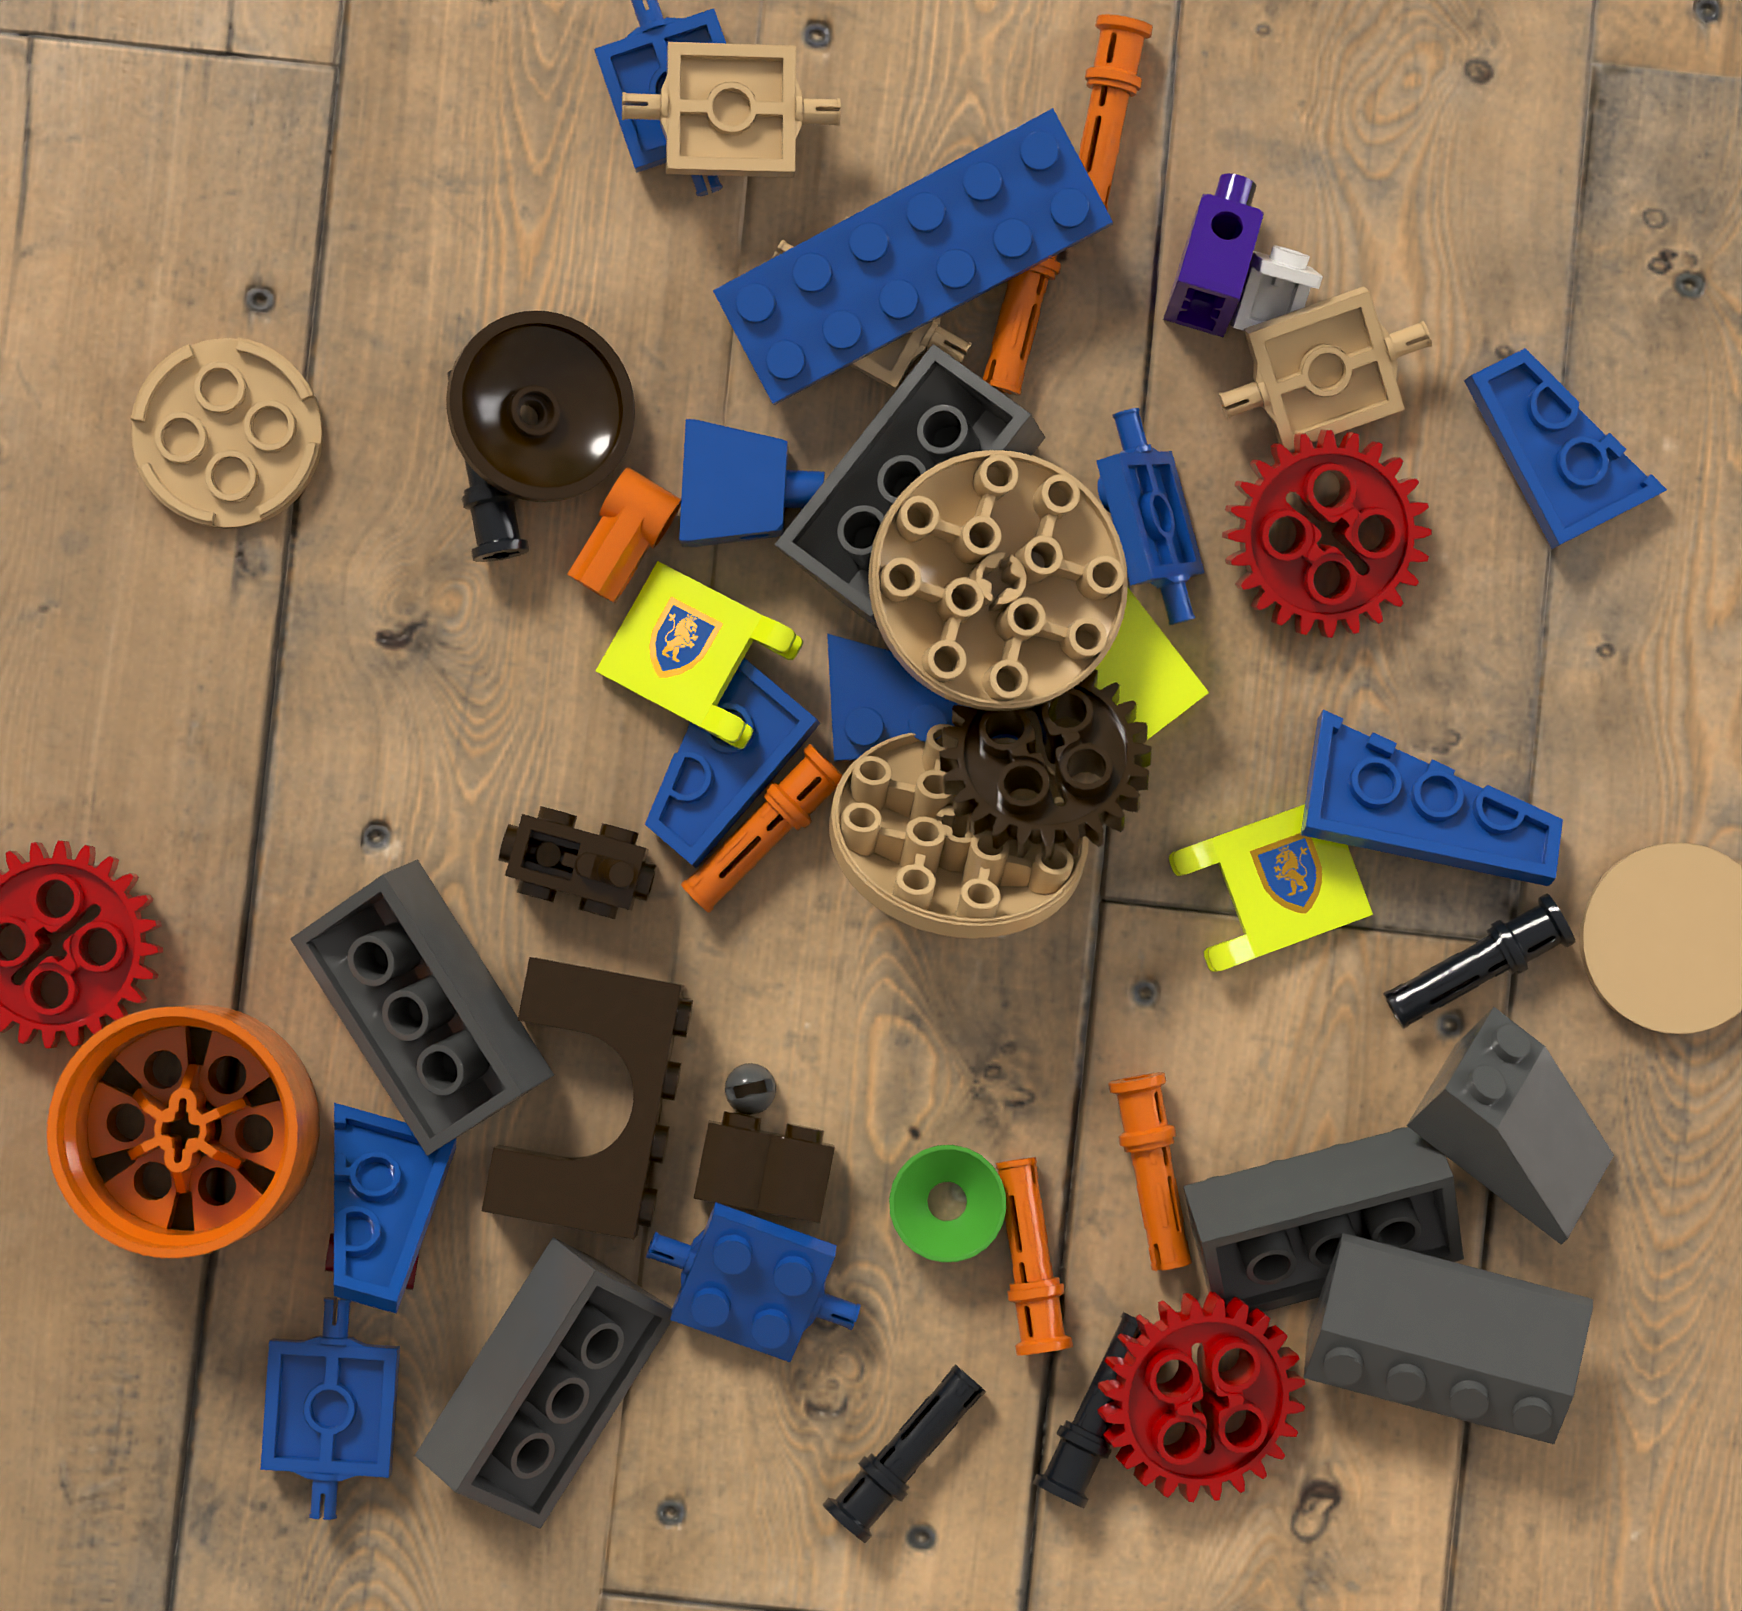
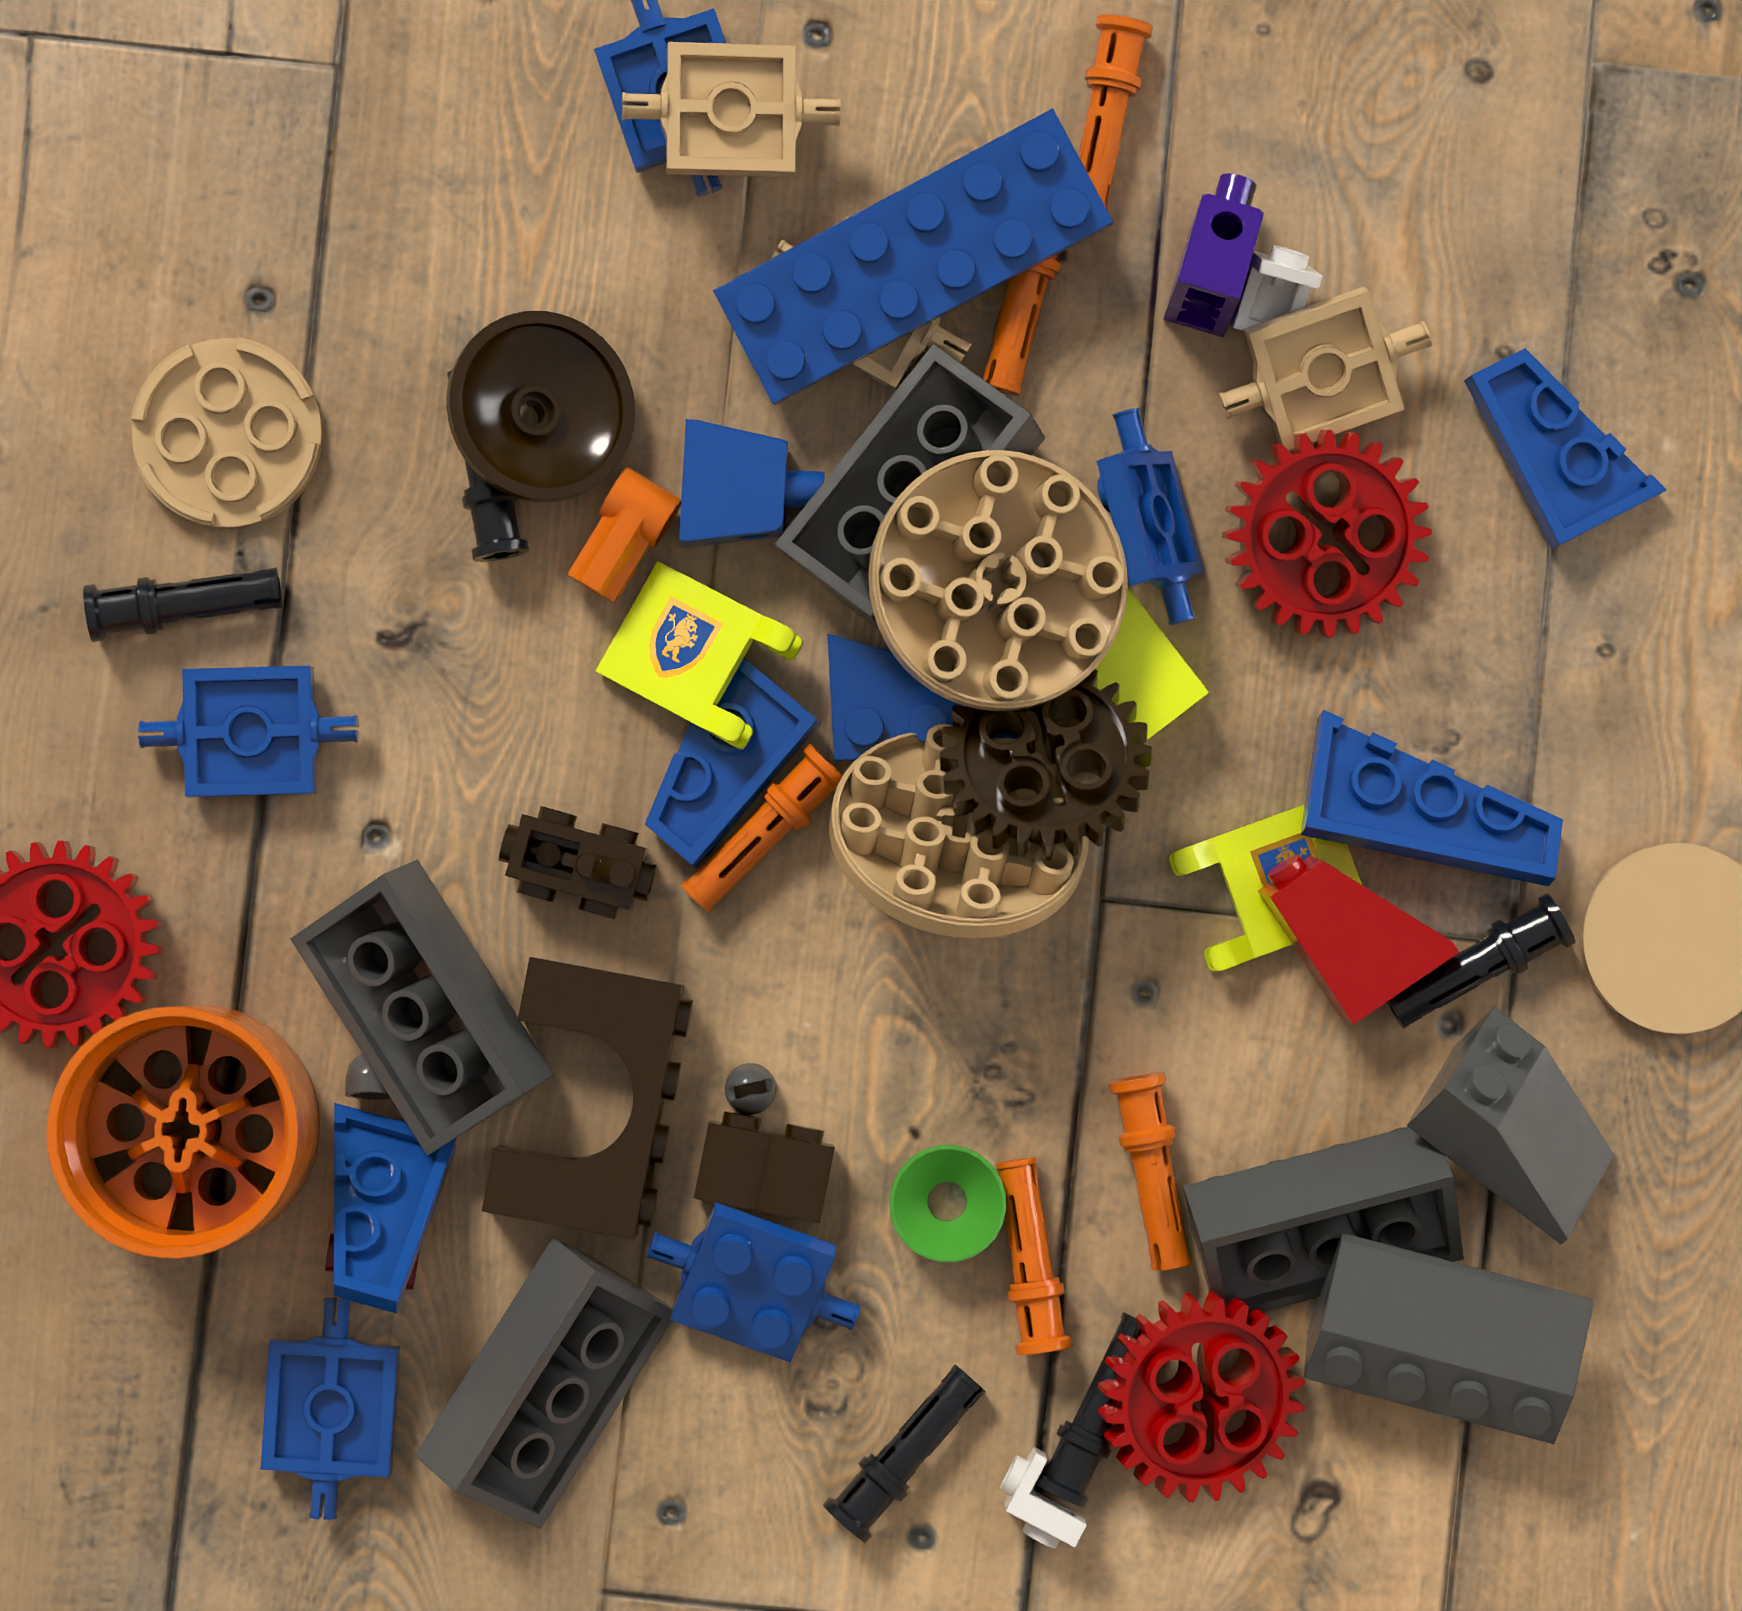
none -> black pin [83,567,283,642]
none -> blue plate [138,666,359,798]
none -> dark grey hinge [345,1053,391,1100]
none -> white bracket [1000,1447,1087,1549]
none -> red slope [1258,855,1460,1025]

